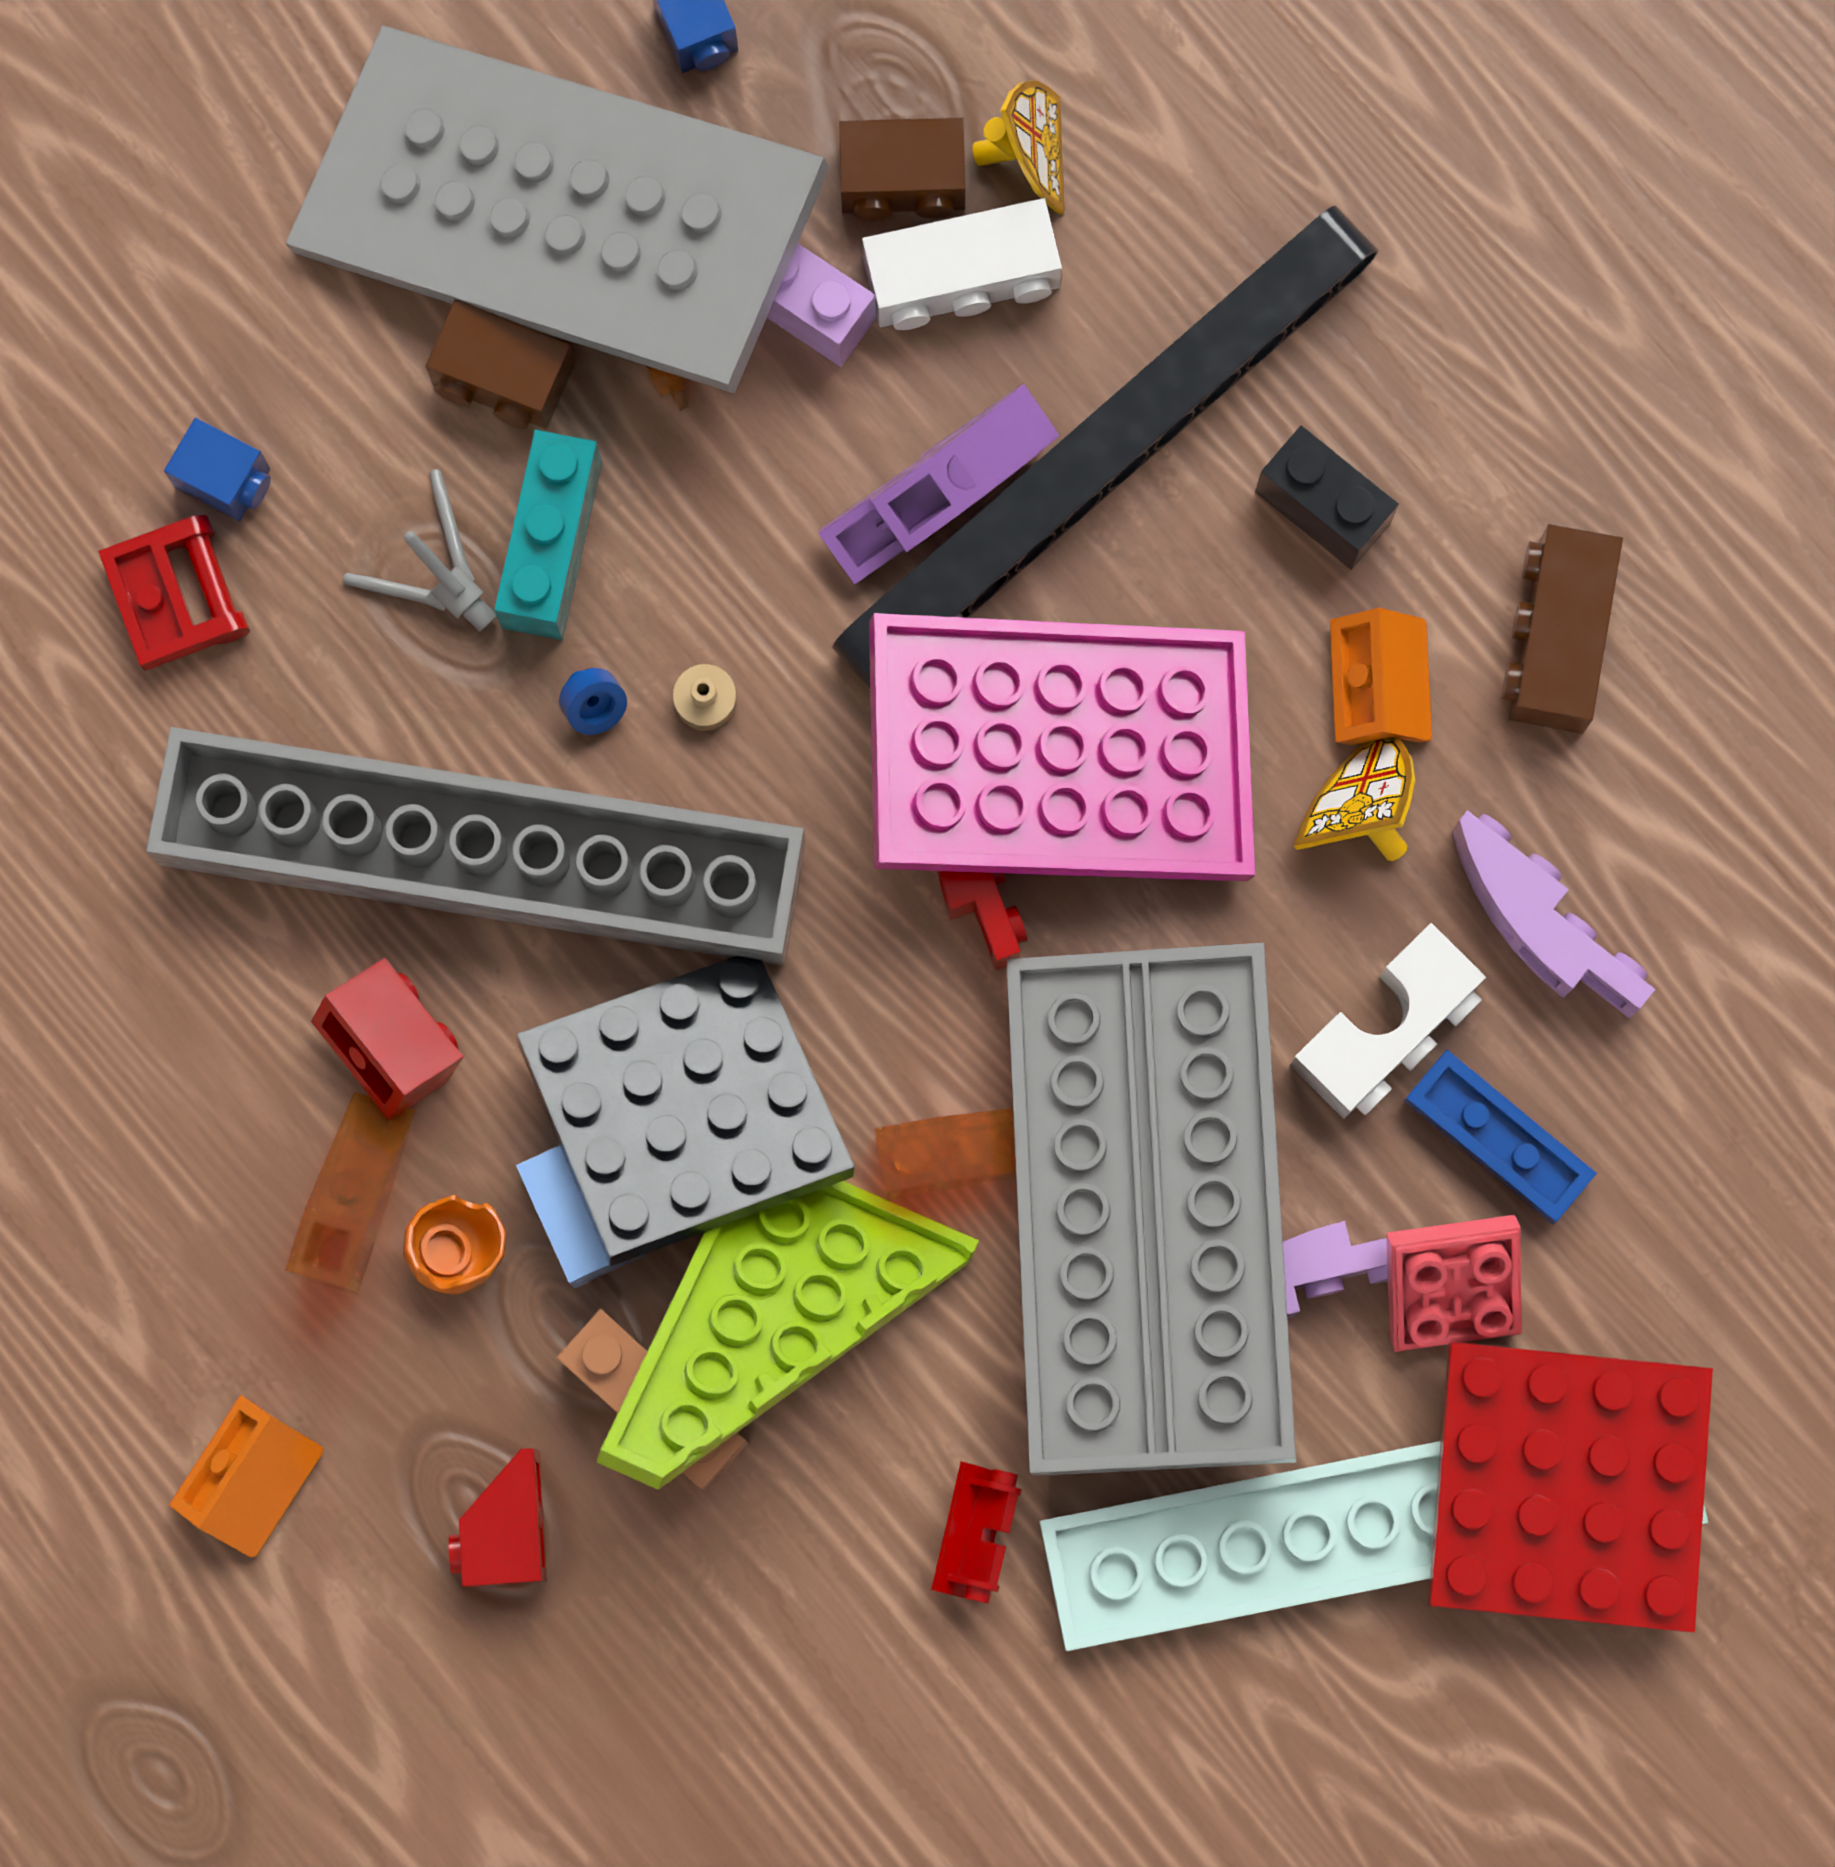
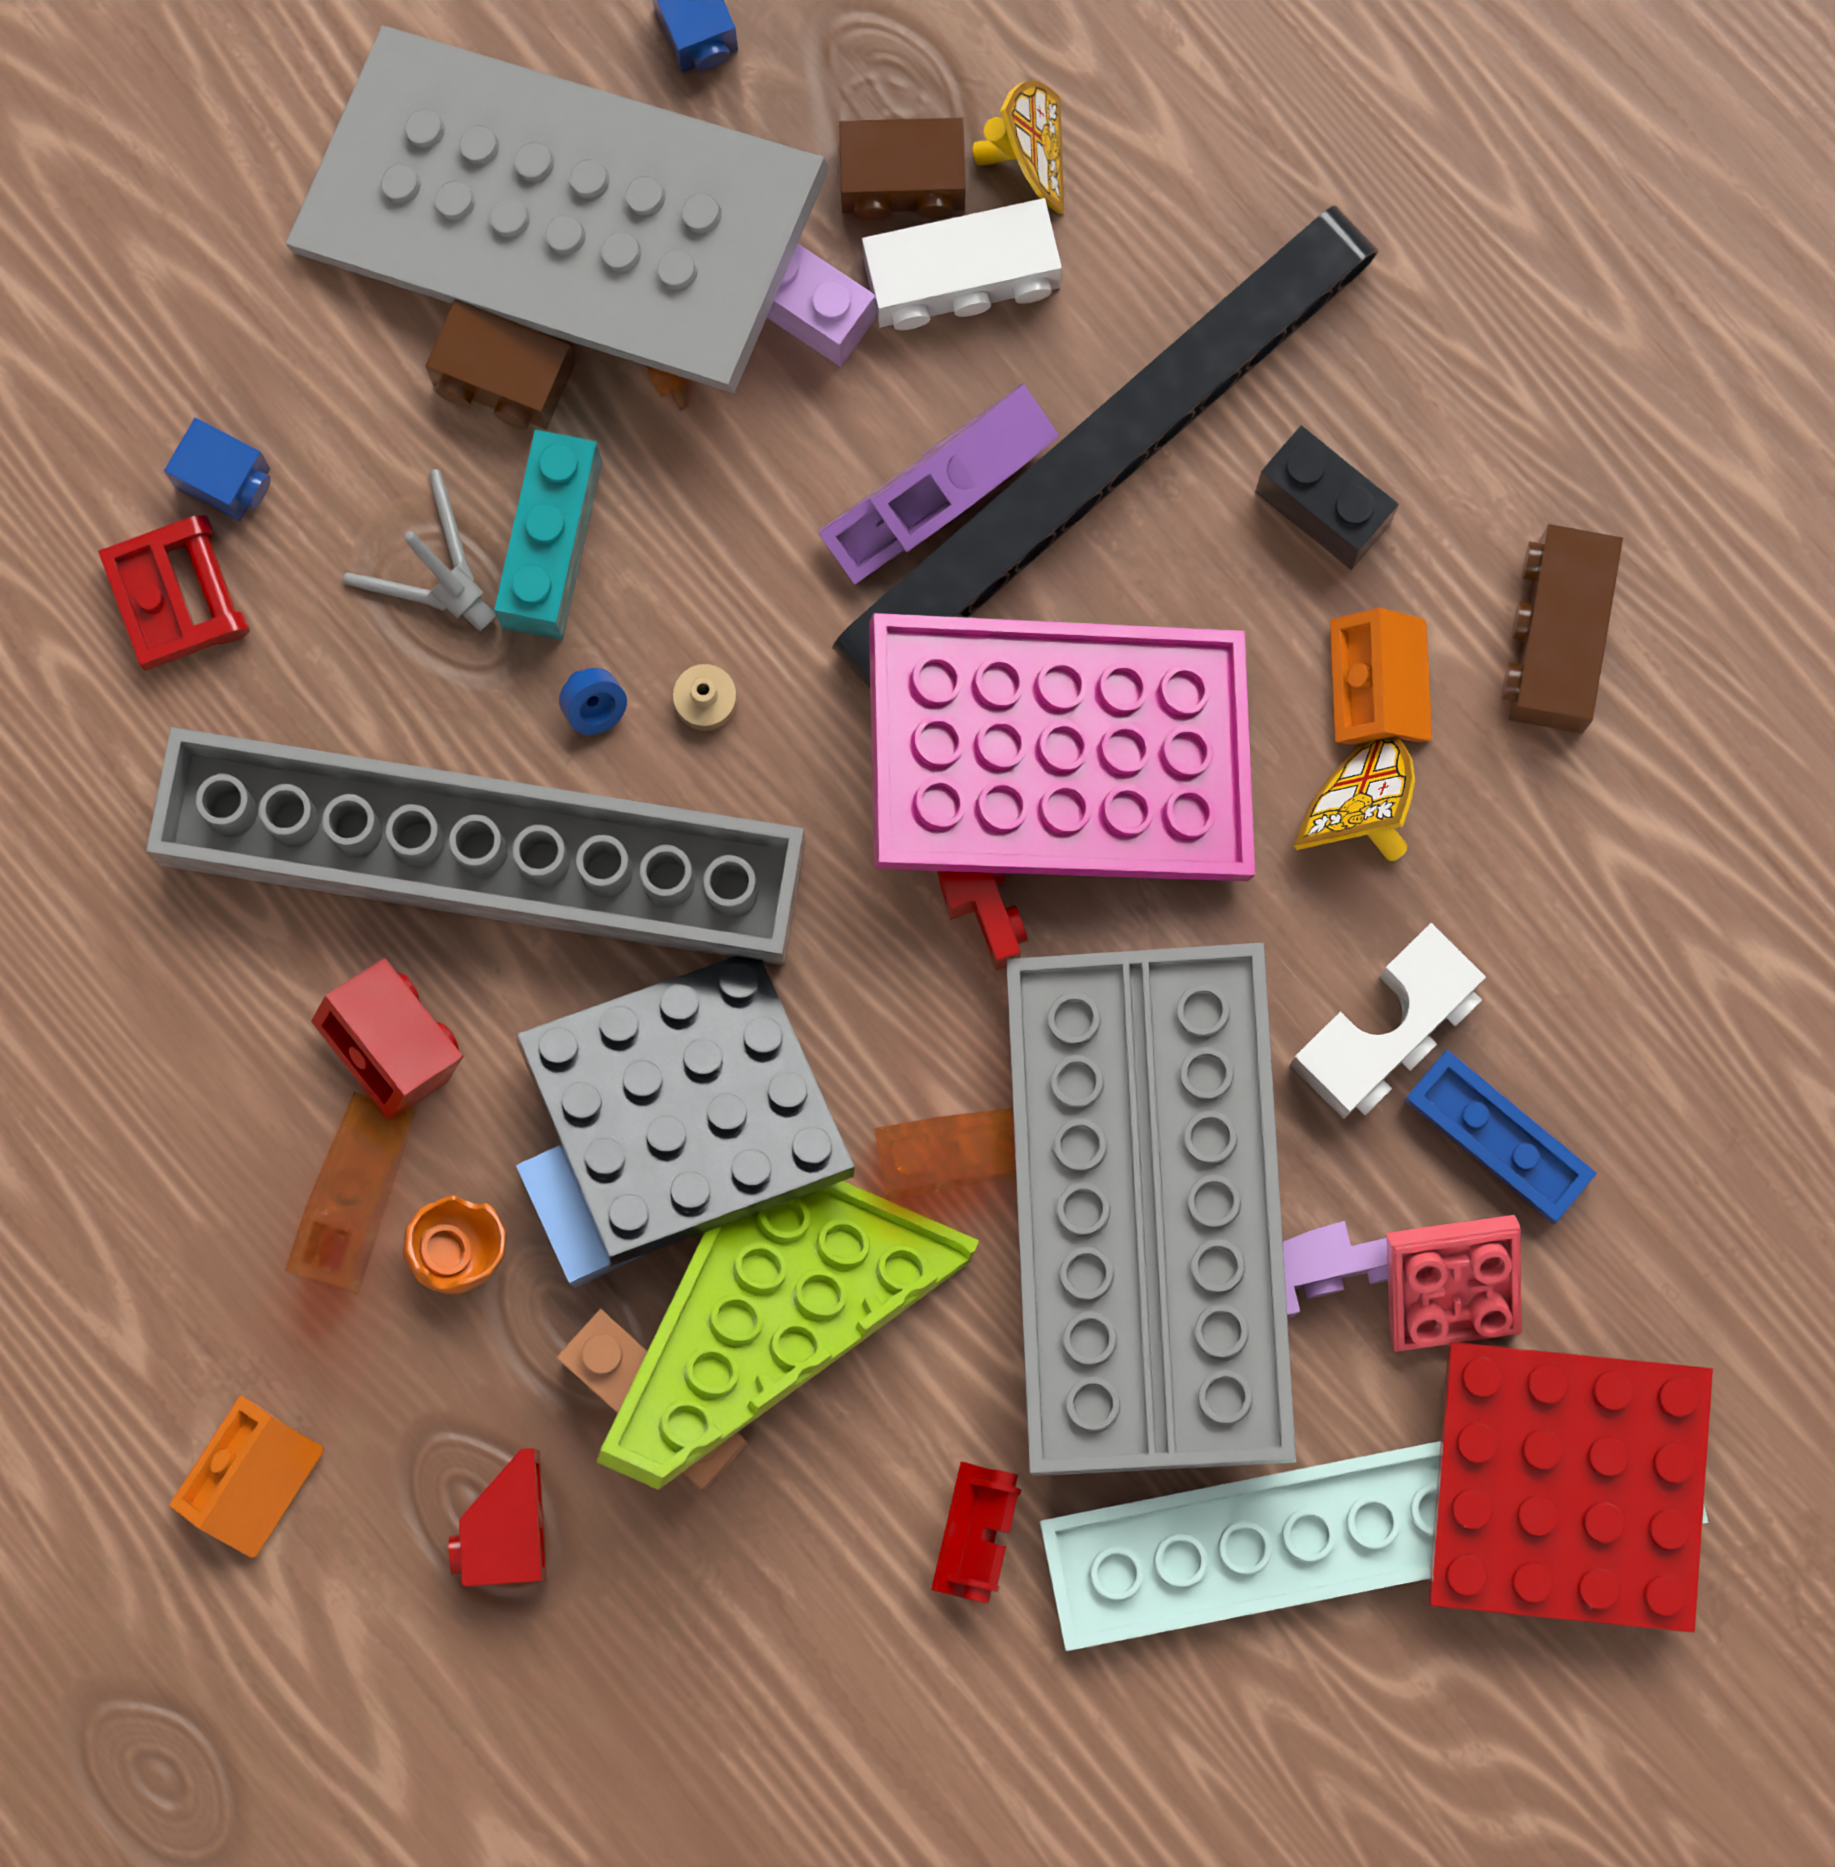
lavender slope [1452,810,1655,1018] -> none

